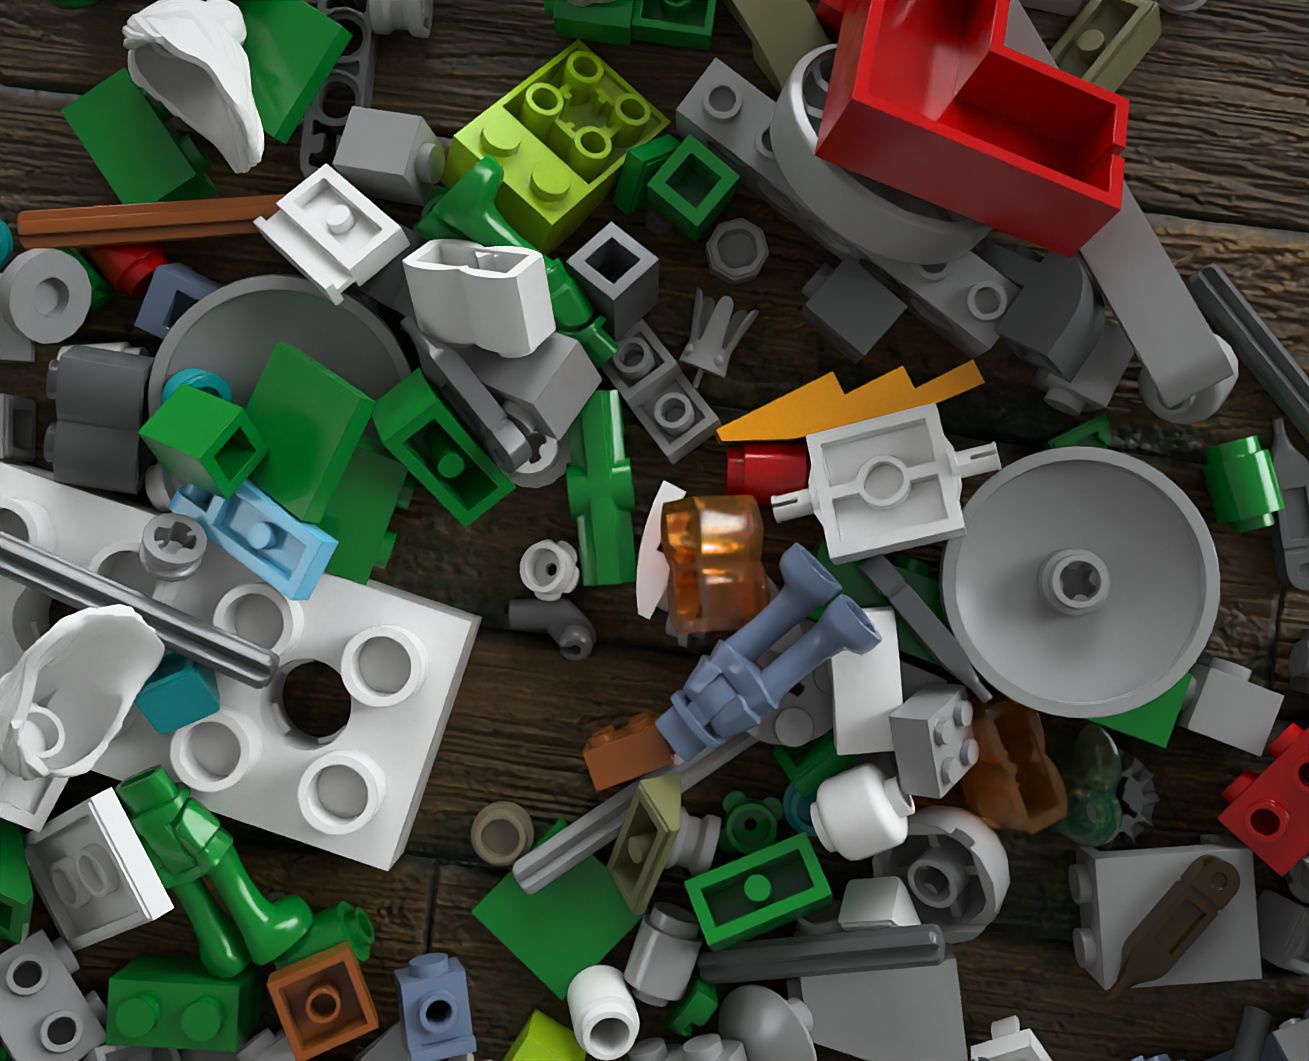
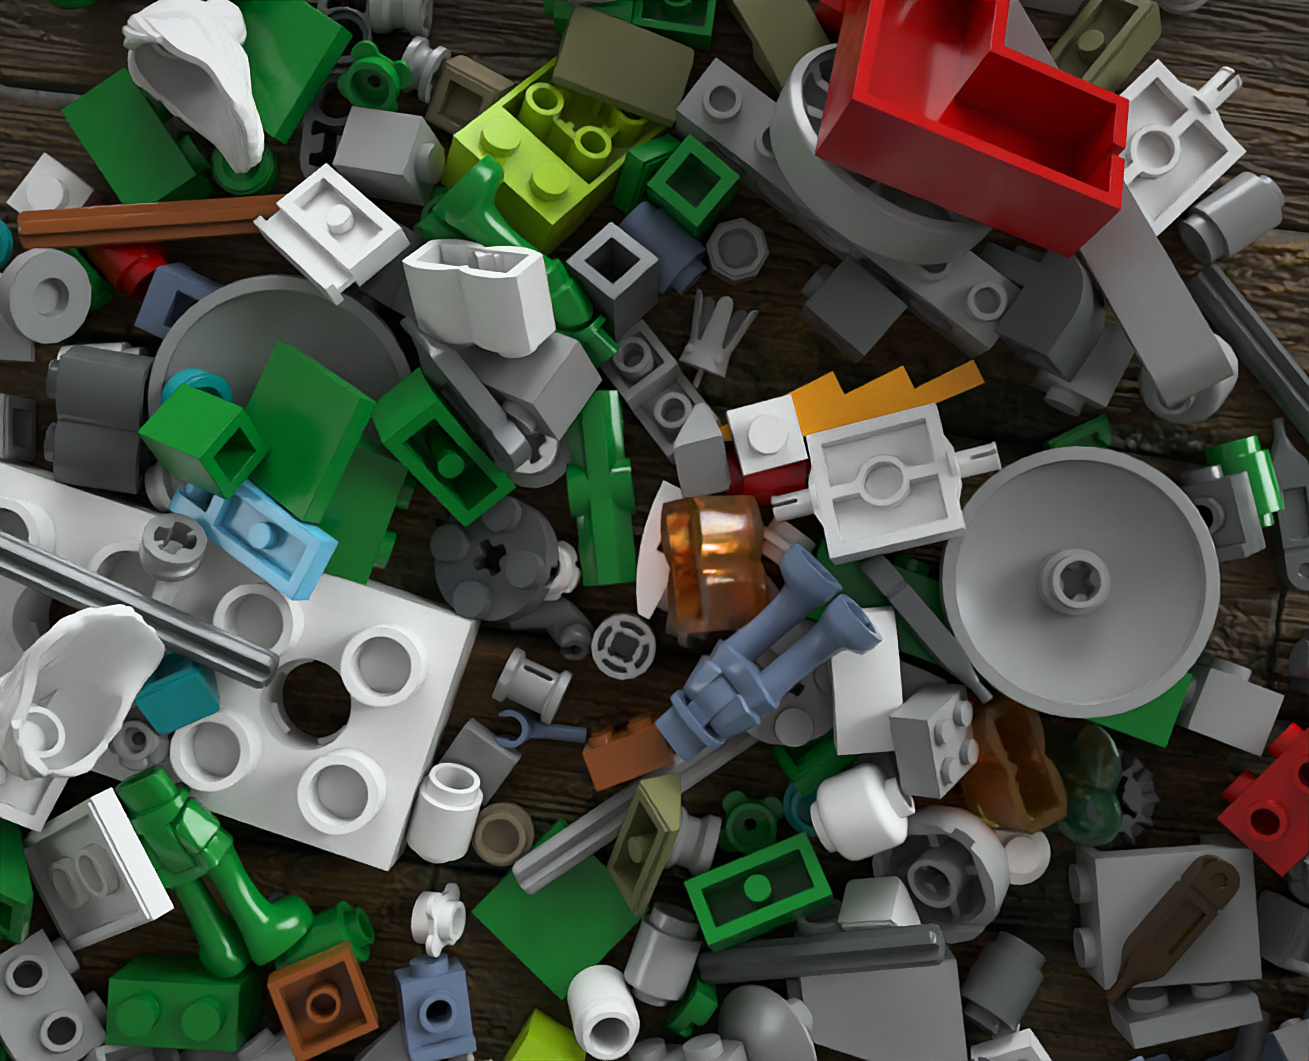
none -> white plate [6,152,105,213]
none -> light grey plate [108,705,175,771]
none -> green tile [211,142,280,197]
none -> green plate [338,41,413,112]
none -> light grey bush [401,35,451,103]
none -> white brick [406,763,483,863]
none -> white plate [411,883,466,957]
none -> dark tan slope [424,55,514,135]
none -> dark grey plate [430,495,559,624]
none -> light grey slope [438,718,522,806]
none -> light grey bush [492,648,574,725]
none -> sand blue hand [495,706,587,748]
none -> olive slope [551,4,694,128]
none -> light grey wheel [591,611,657,680]
none -> sand blue brick [618,200,707,296]
none -> light grey slope [673,403,731,500]
none -> white plate [726,394,808,477]
none -> white plate [756,517,817,565]
none -> dark grey brick [960,931,1046,1036]
none -> white plate [993,819,1051,885]
none -> light grey plate [1108,981,1263,1049]
none -> white plate [1118,59,1247,236]
none -> light grey brick [1178,172,1284,265]
none -> dark grey brick [1178,464,1266,562]

